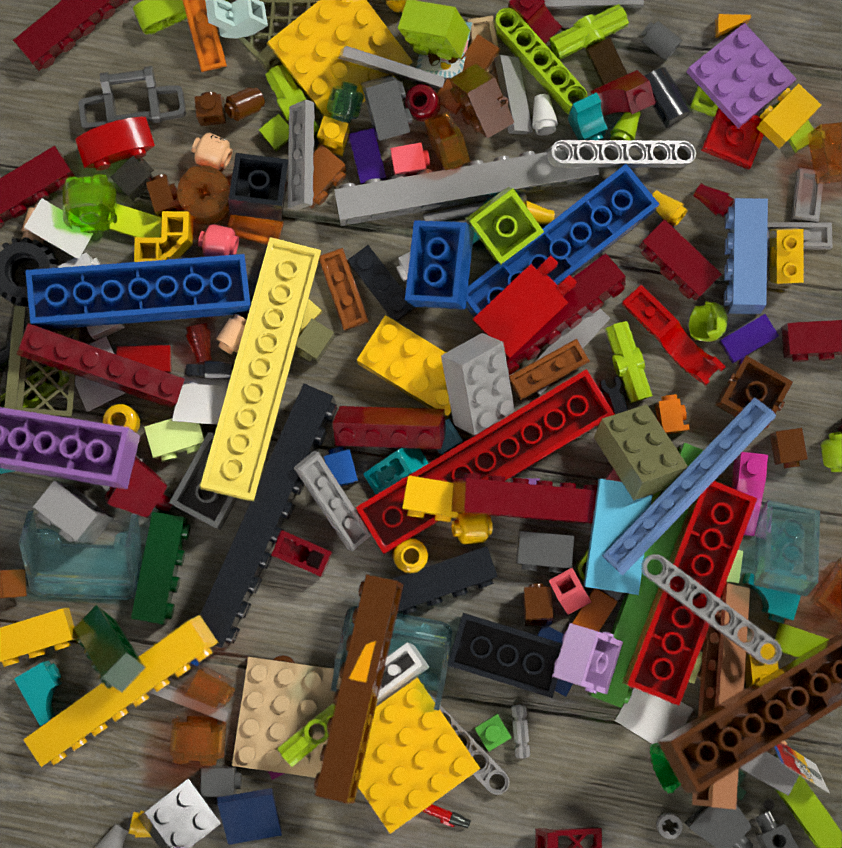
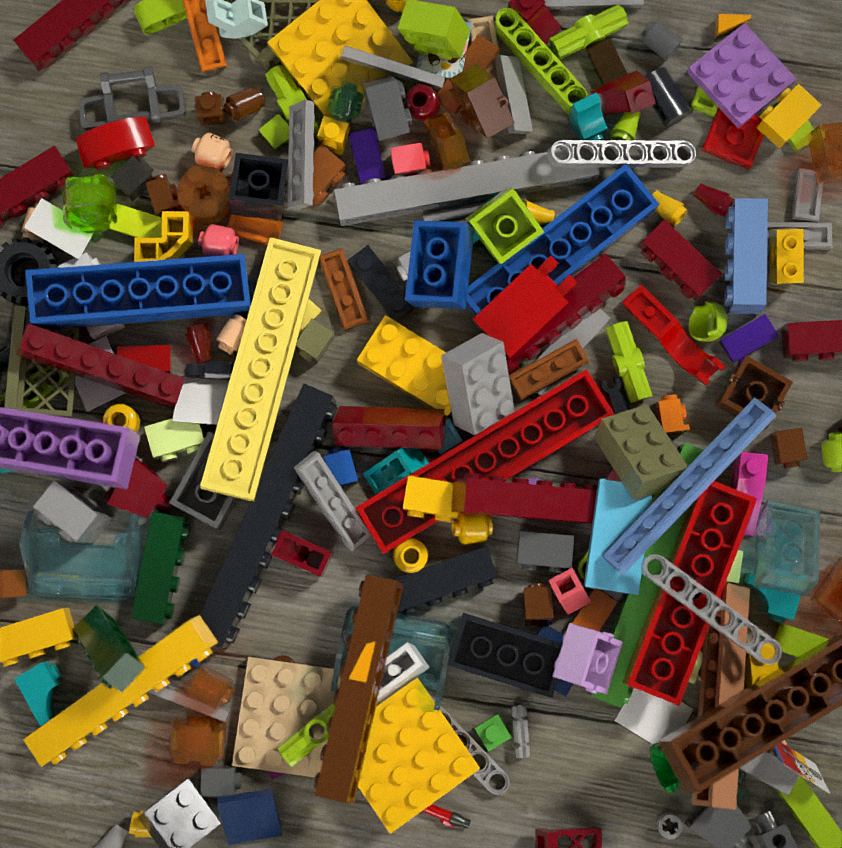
white cone [532,94,558,135] -> none

